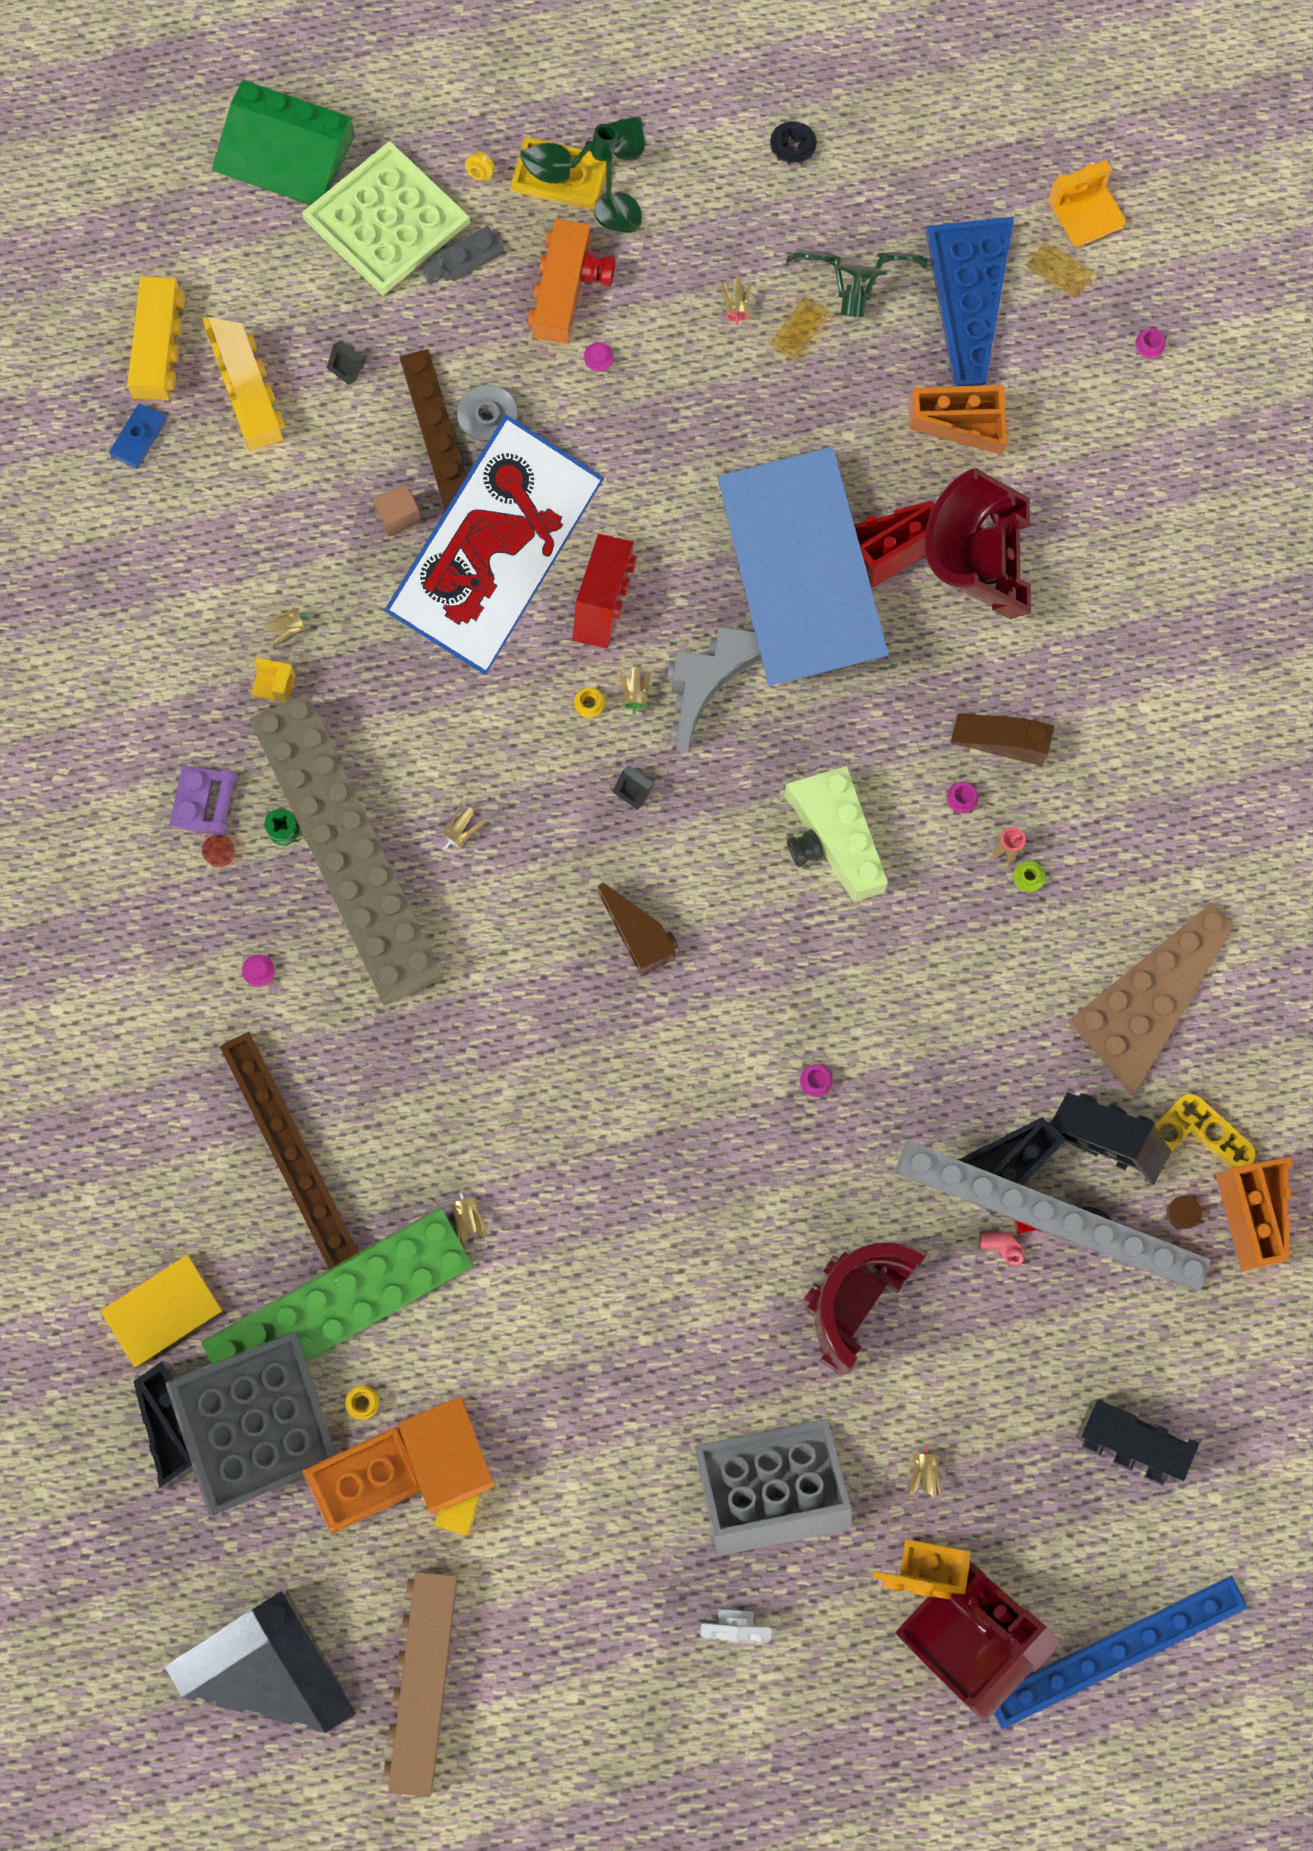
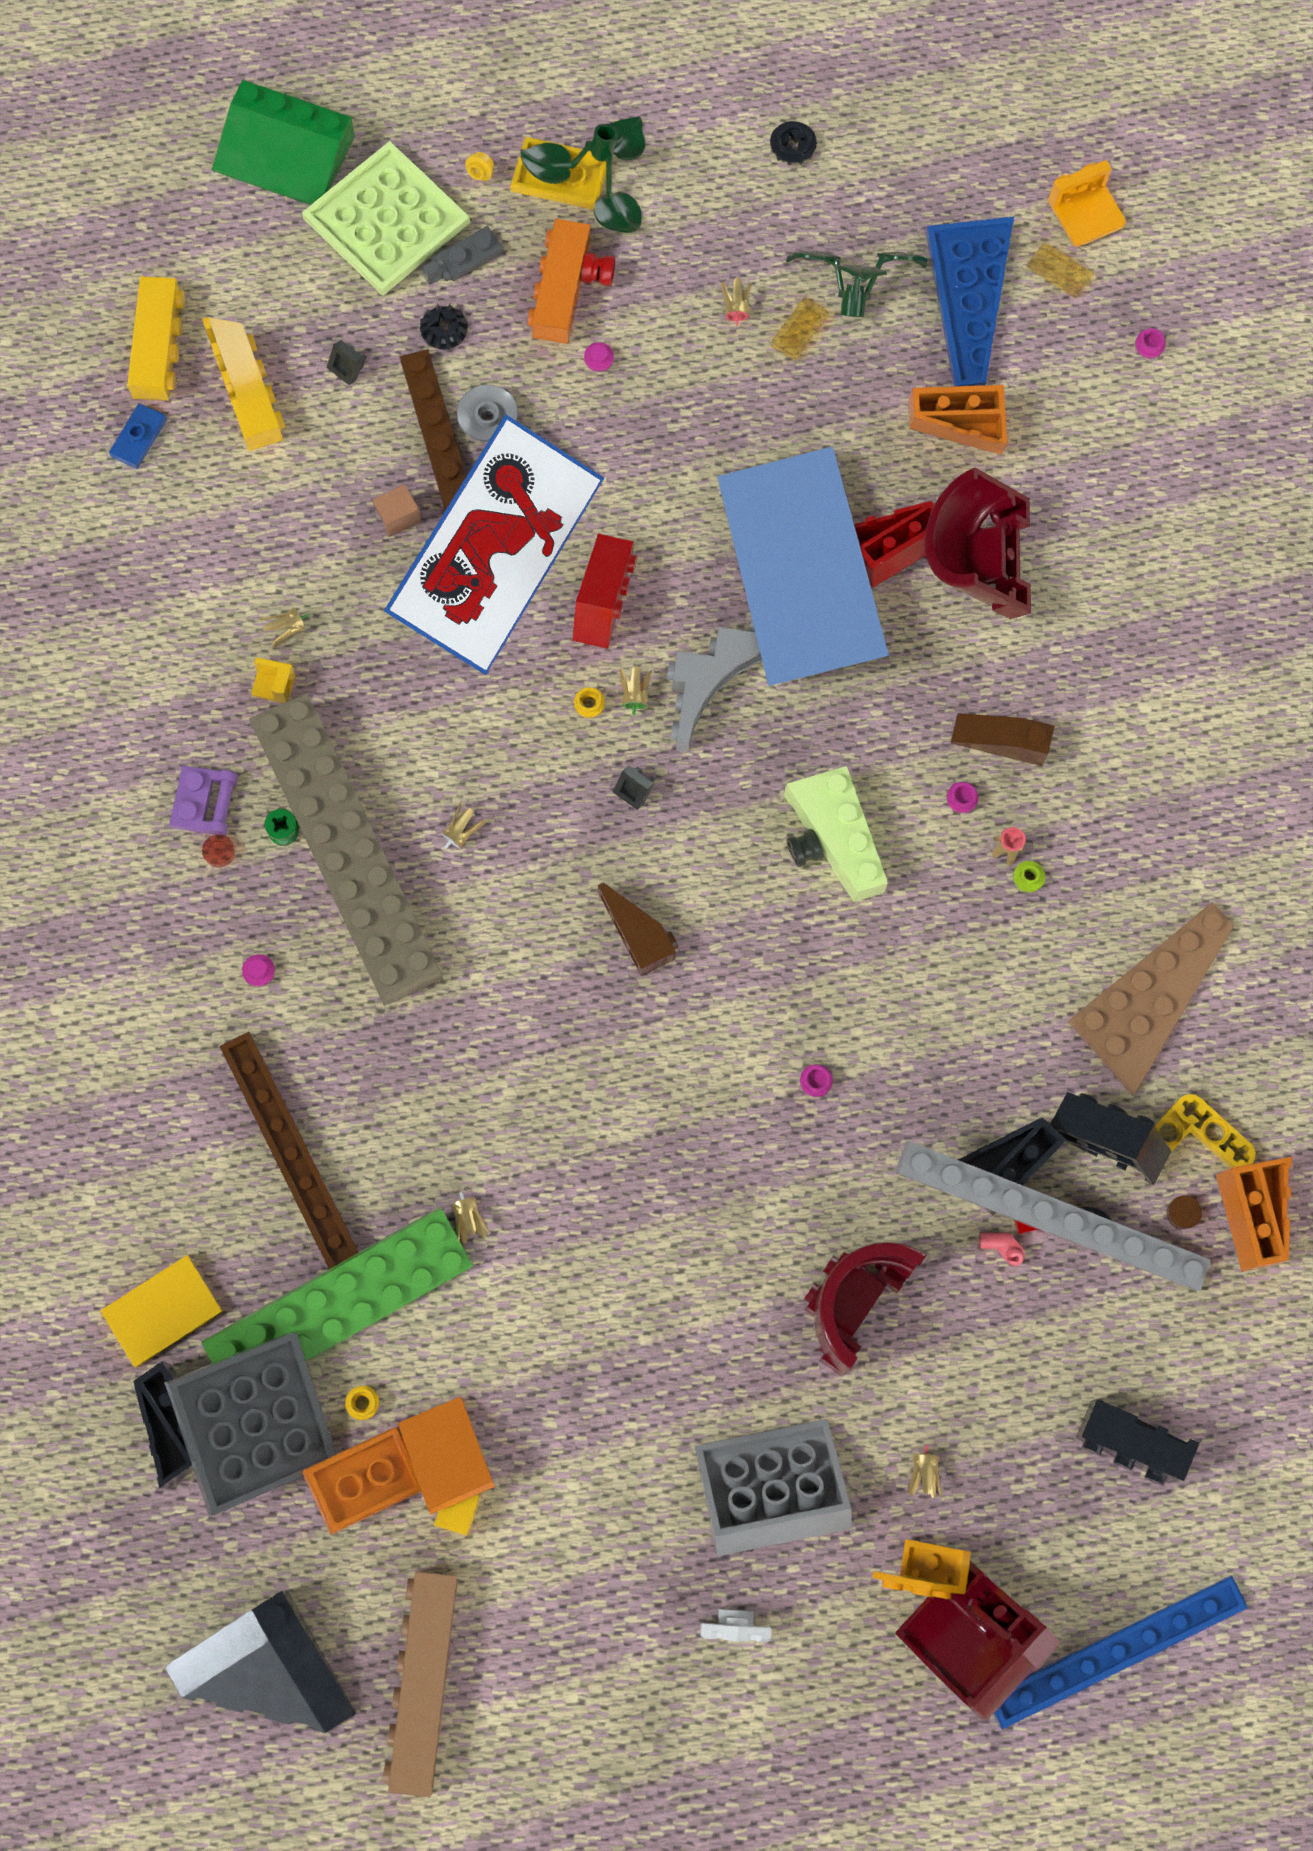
none -> black gear [420,303,468,350]

